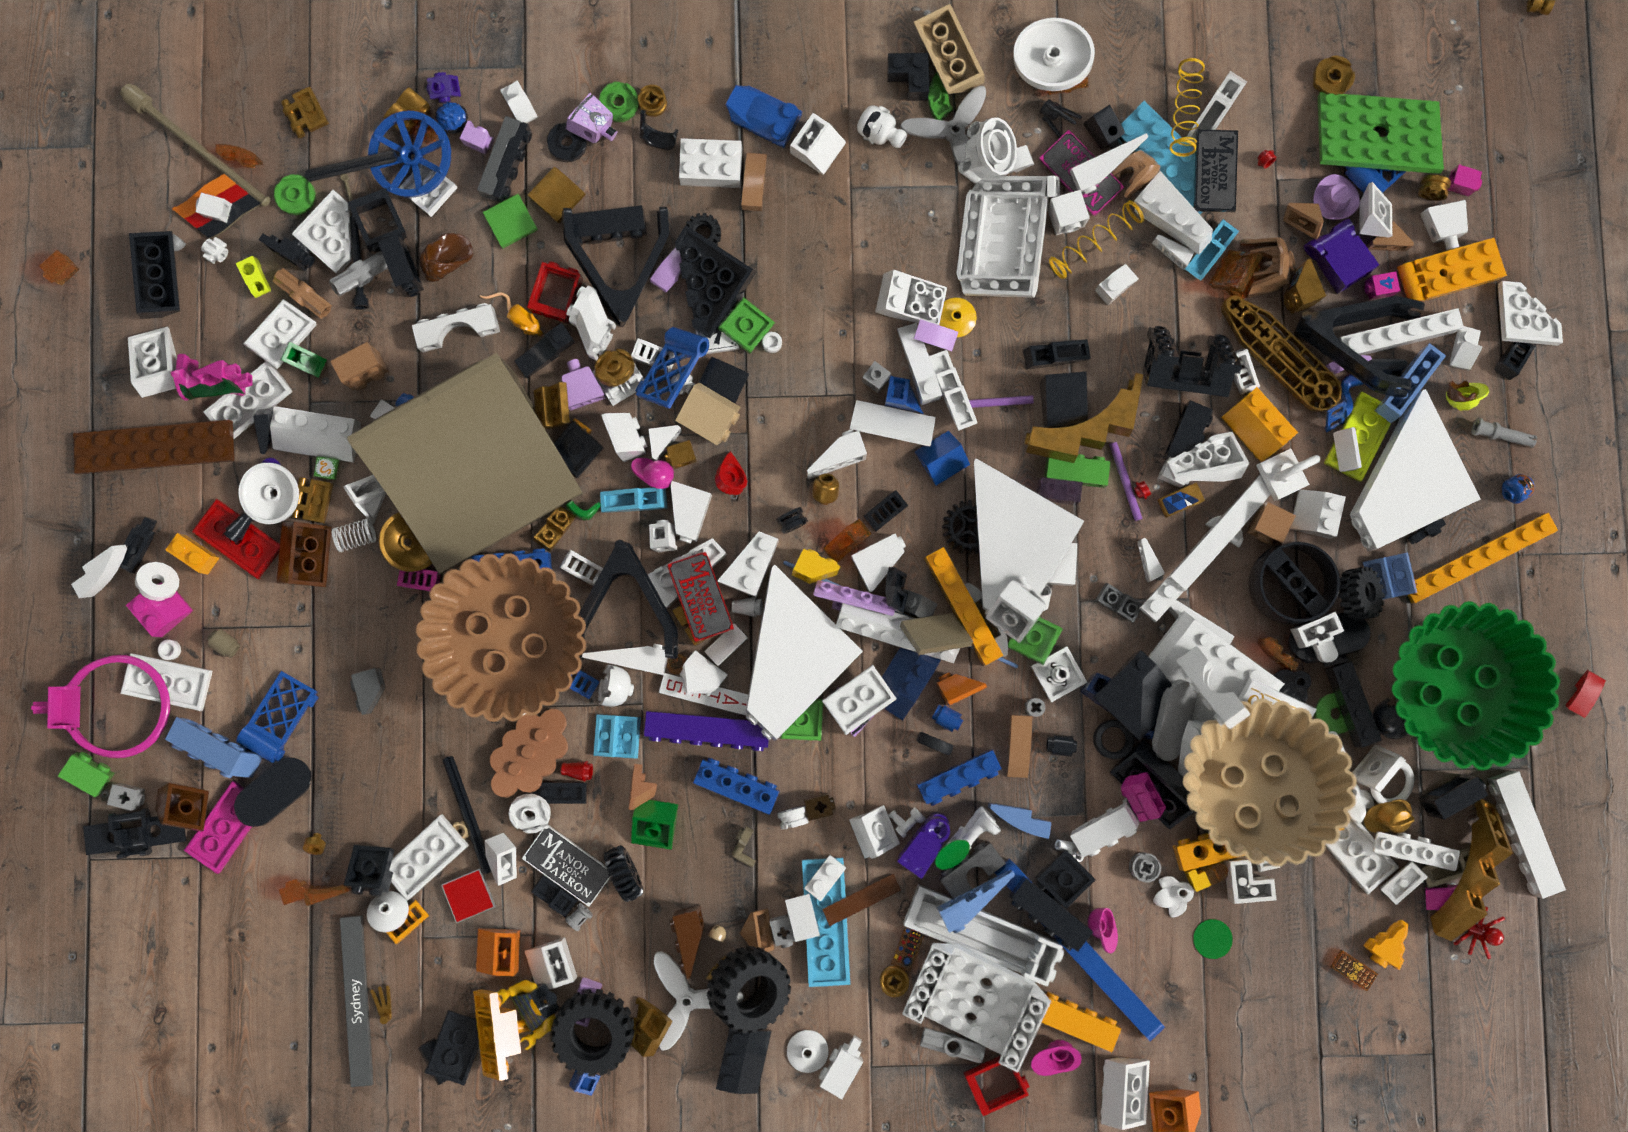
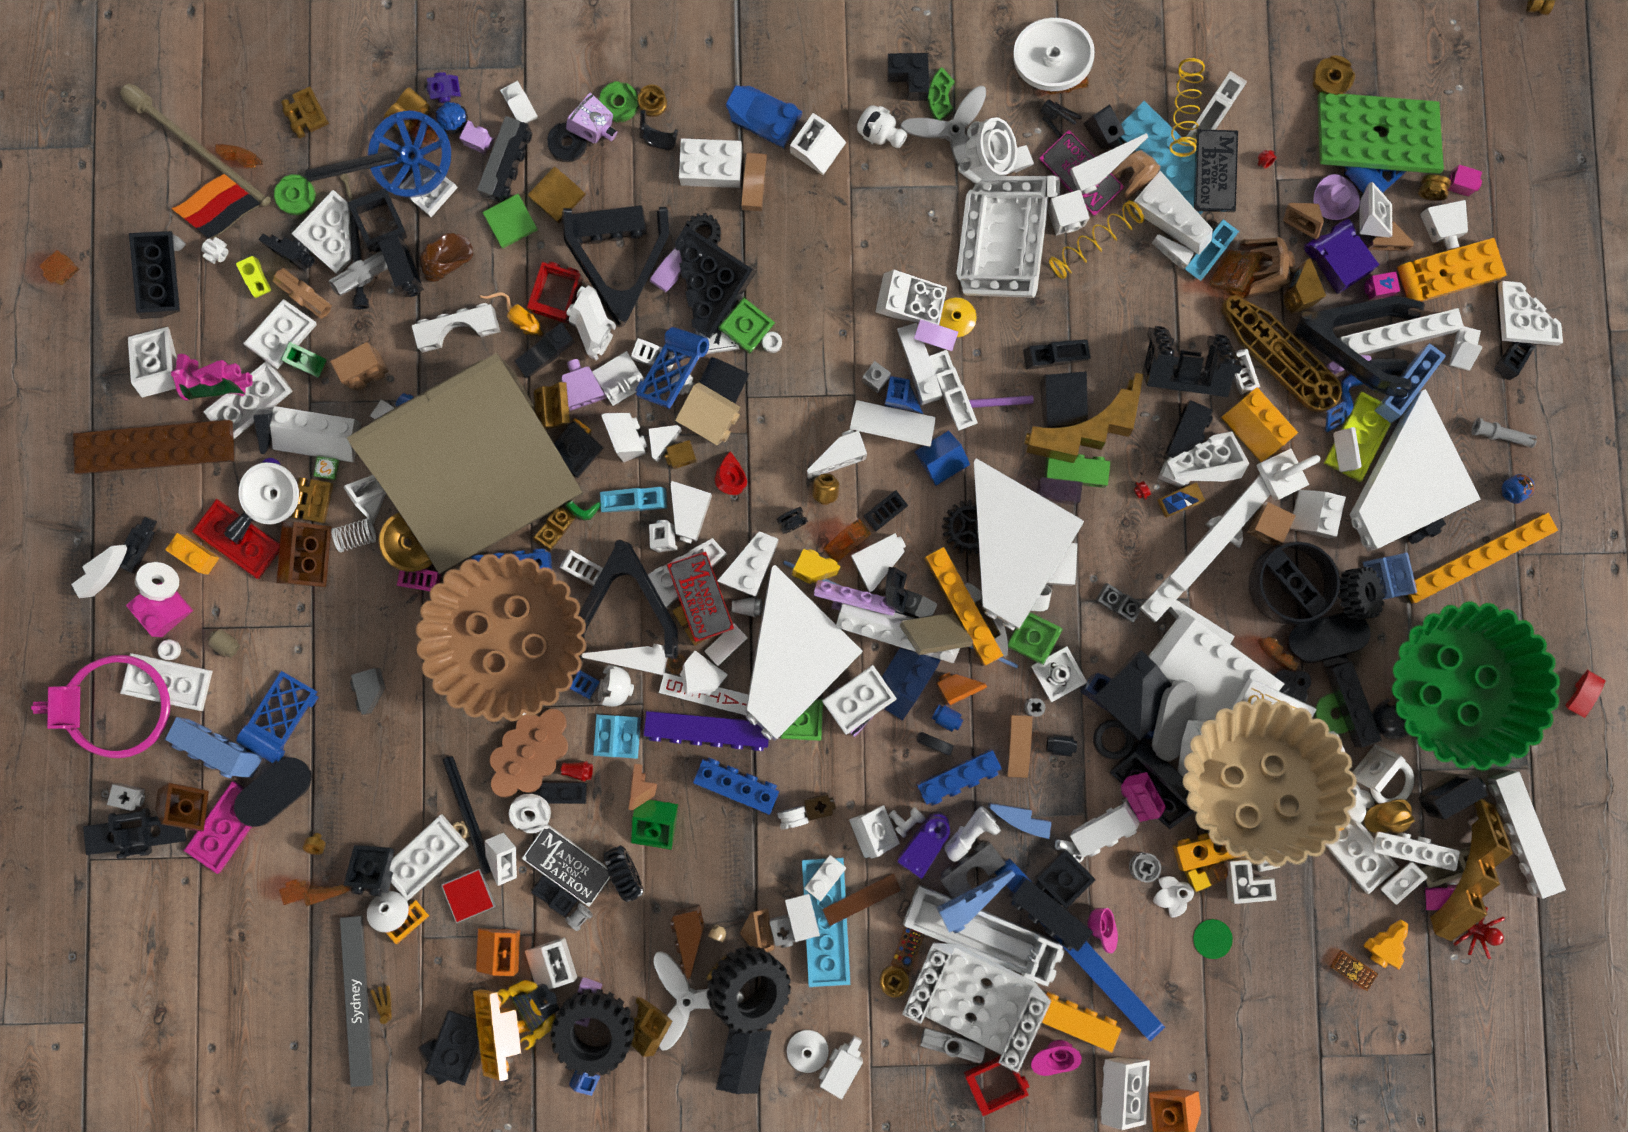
bright green brick [58,752,115,797] -> none
white brick [196,193,232,223] -> none
pearl gold tile [594,349,635,387] -> none
dark pink cap [631,458,674,489] -> none
dark tan plate [732,827,756,868] -> none
tan slope [914,4,984,94] -> none
green sticker [935,840,970,870] -> none
white piece [985,576,1047,643] -> none
white slope [1095,264,1139,305] -> none
medium lavender bar [1109,442,1143,521] -> none
white slope [1137,538,1165,582] -> none
white arch [1176,645,1251,730] -> none
white brick [1290,612,1344,663] -> none
neon yellow piece [1446,380,1489,411] -> none

